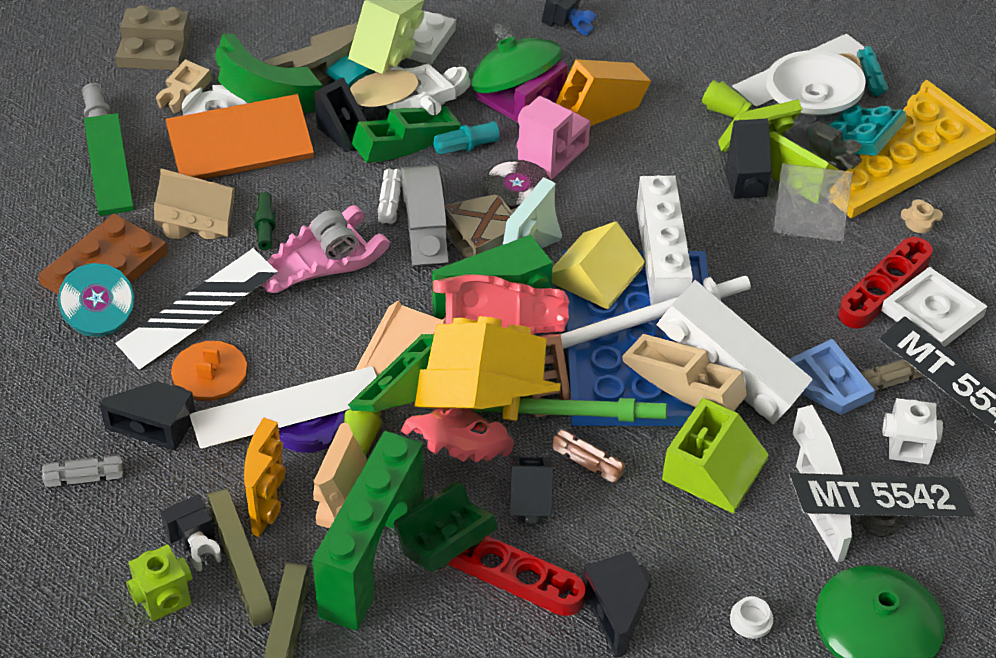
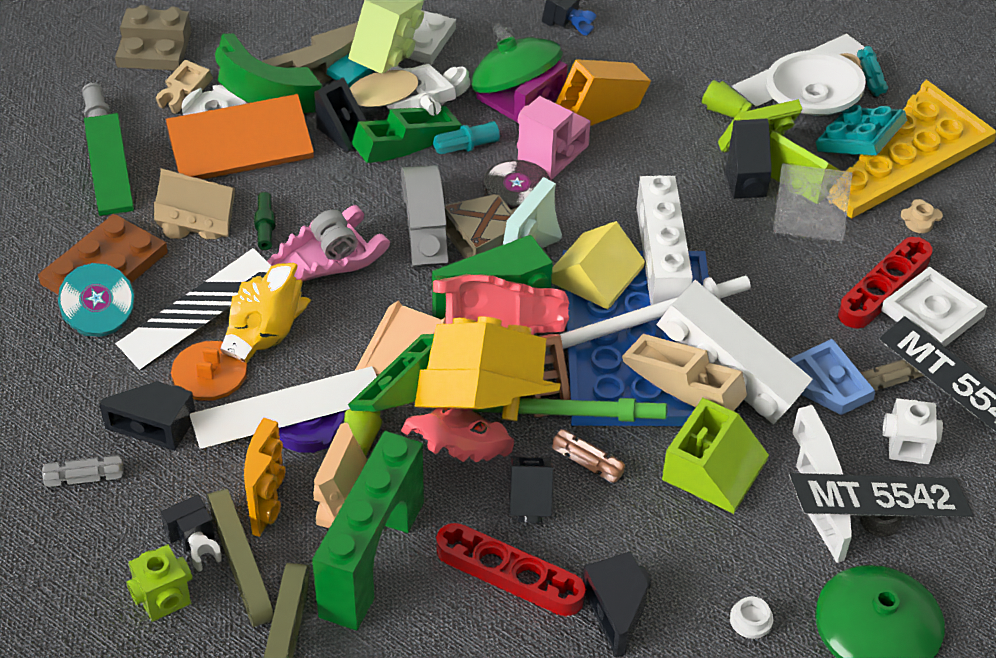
white axle [377,168,402,224] -> none
dark green bracket [393,481,498,572] -> none
clear smoke plate [808,121,863,169] -> none
none -> yellow piece [220,262,311,363]

